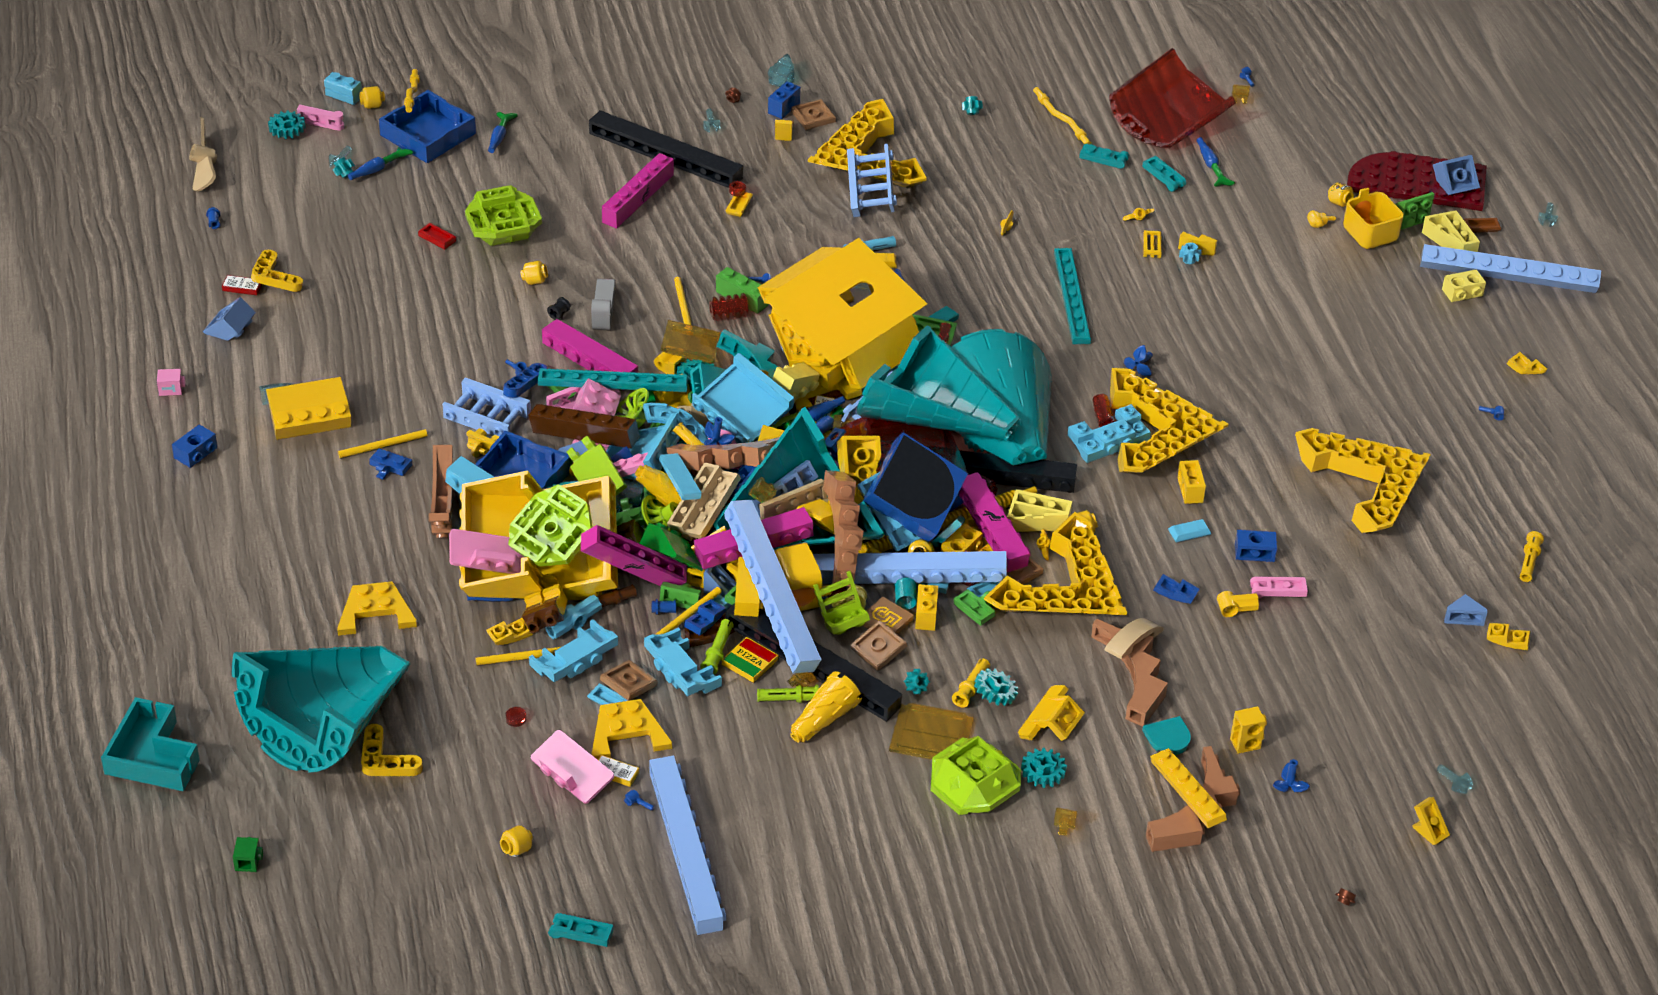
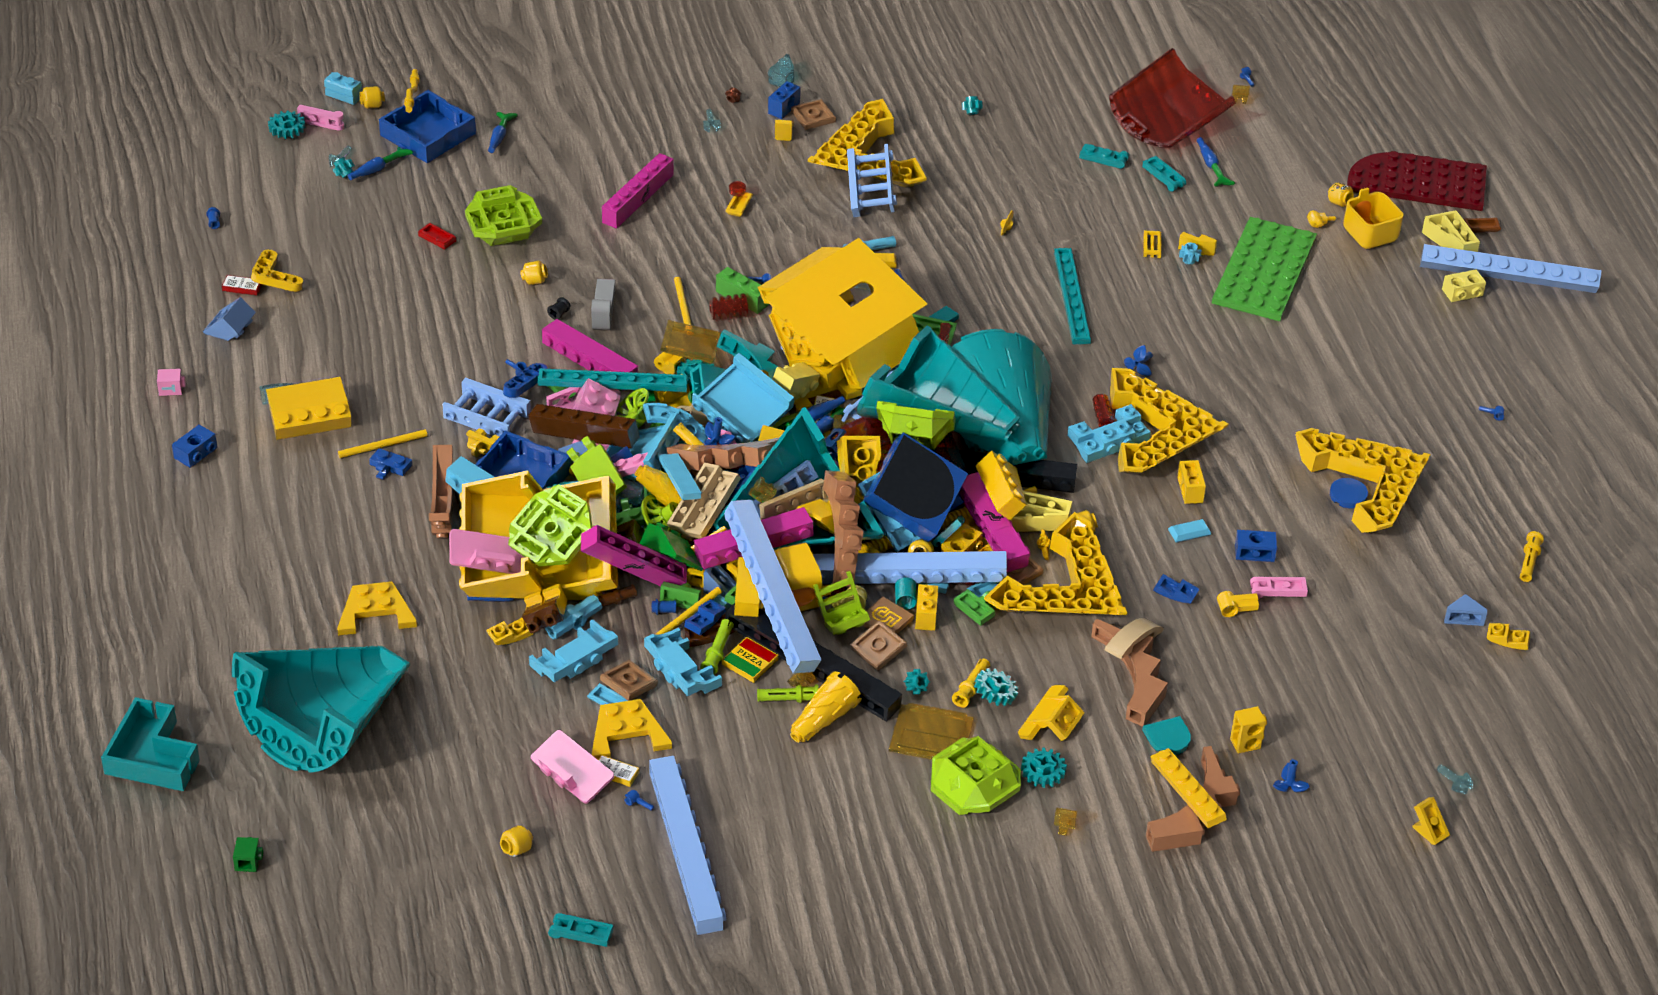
tan piece [189,117,217,191] -> none
yellow beam [361,724,423,776] -> none
yellow axle [475,647,561,666] -> none
clear red tile [505,707,526,727] -> none
black brick [589,110,743,189] -> none
yellow bar [1033,87,1091,144] -> none
yellow piece [1123,208,1154,221] -> none
copper plate [1335,888,1356,906] -> none
bright green slope [1395,192,1434,229] -> none
medium blue slope [1433,155,1480,195] -> none
yellow slope [1507,352,1547,374] -> none
clear light blue bar [1538,202,1558,227] -> none
none -> lime piece [876,401,956,450]
none -> yellow wedge [976,450,1026,520]
none -> bright green plate [1212,217,1317,321]
none -> blue tile [1329,478,1368,509]

